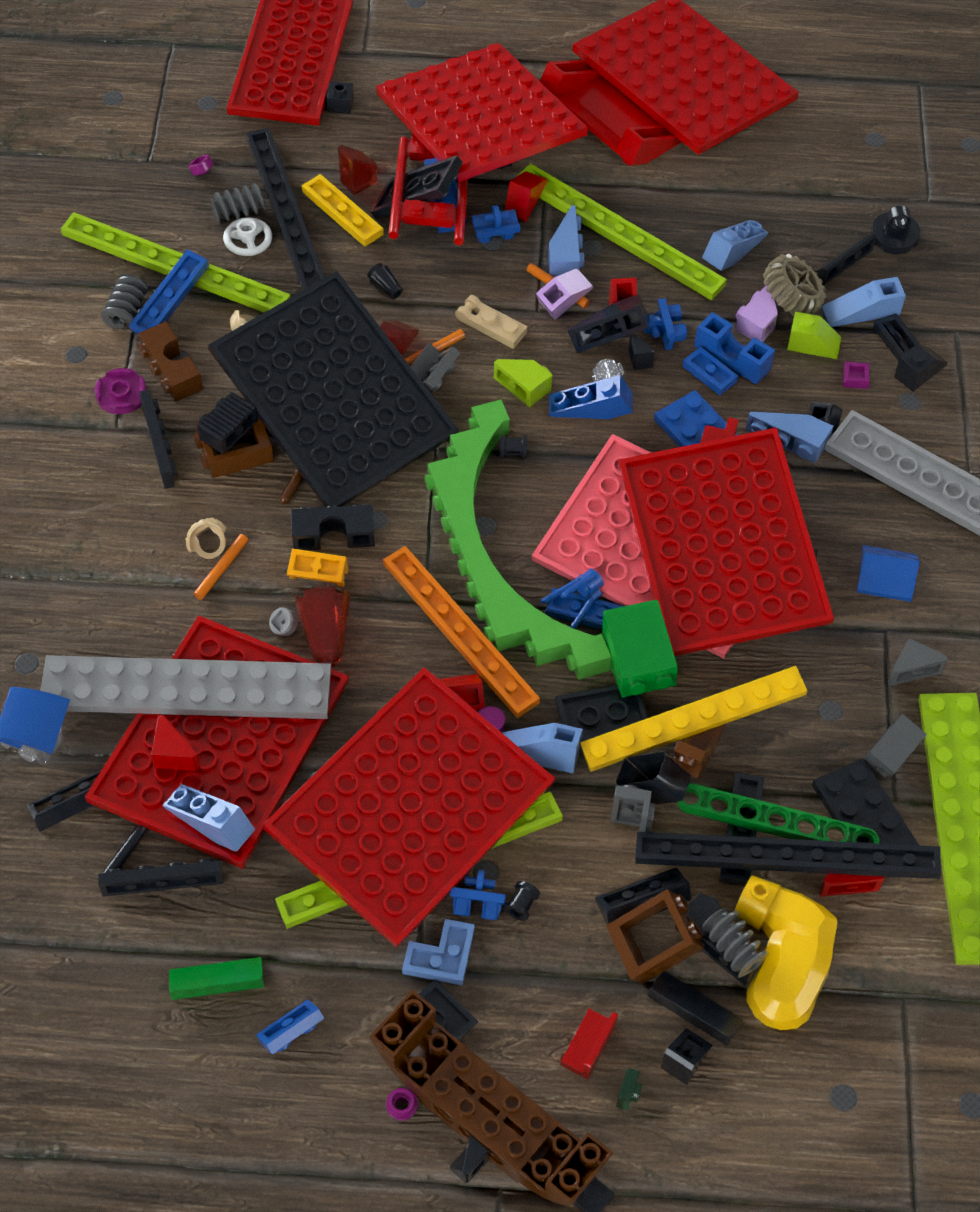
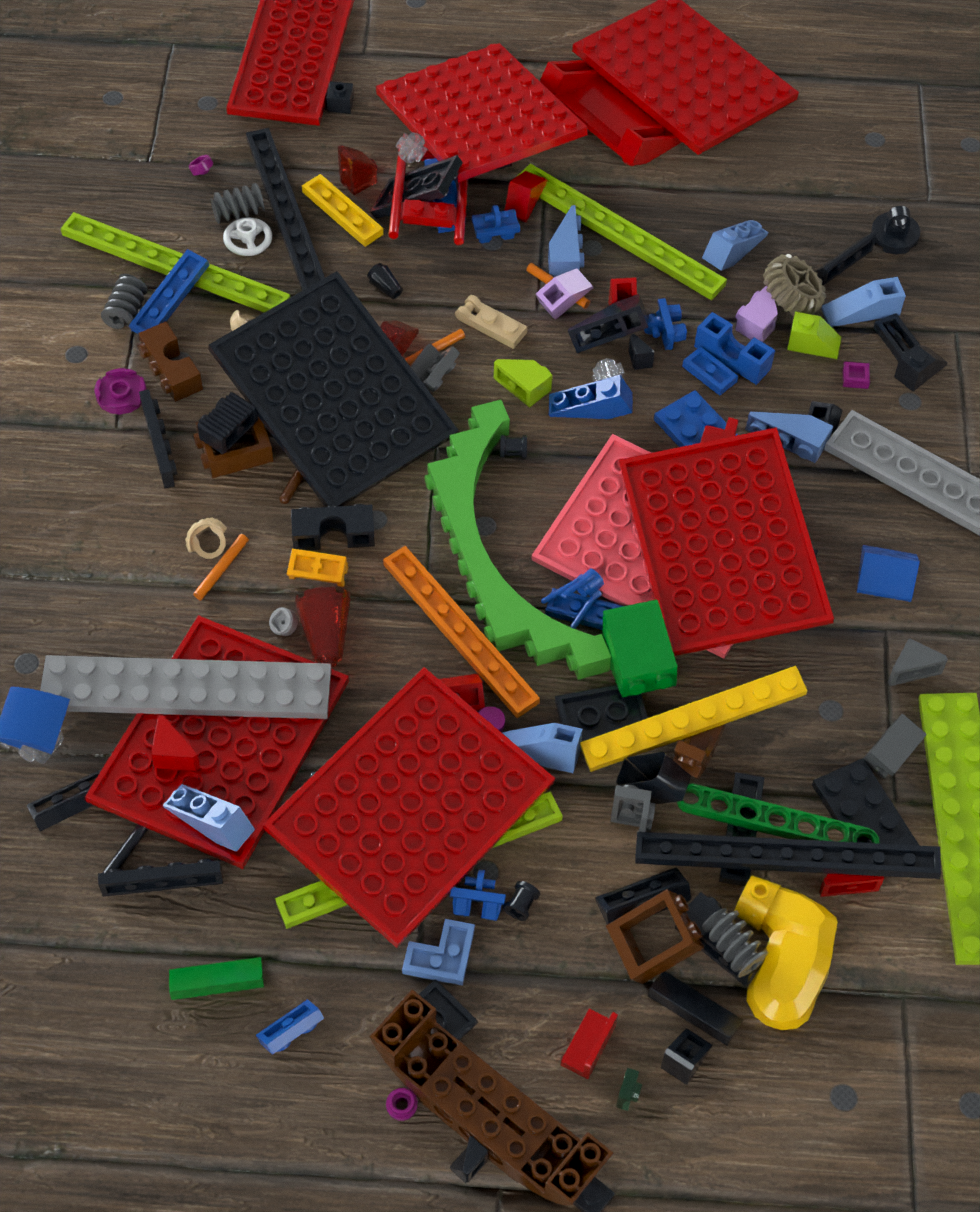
none -> clear gear [396,132,428,163]

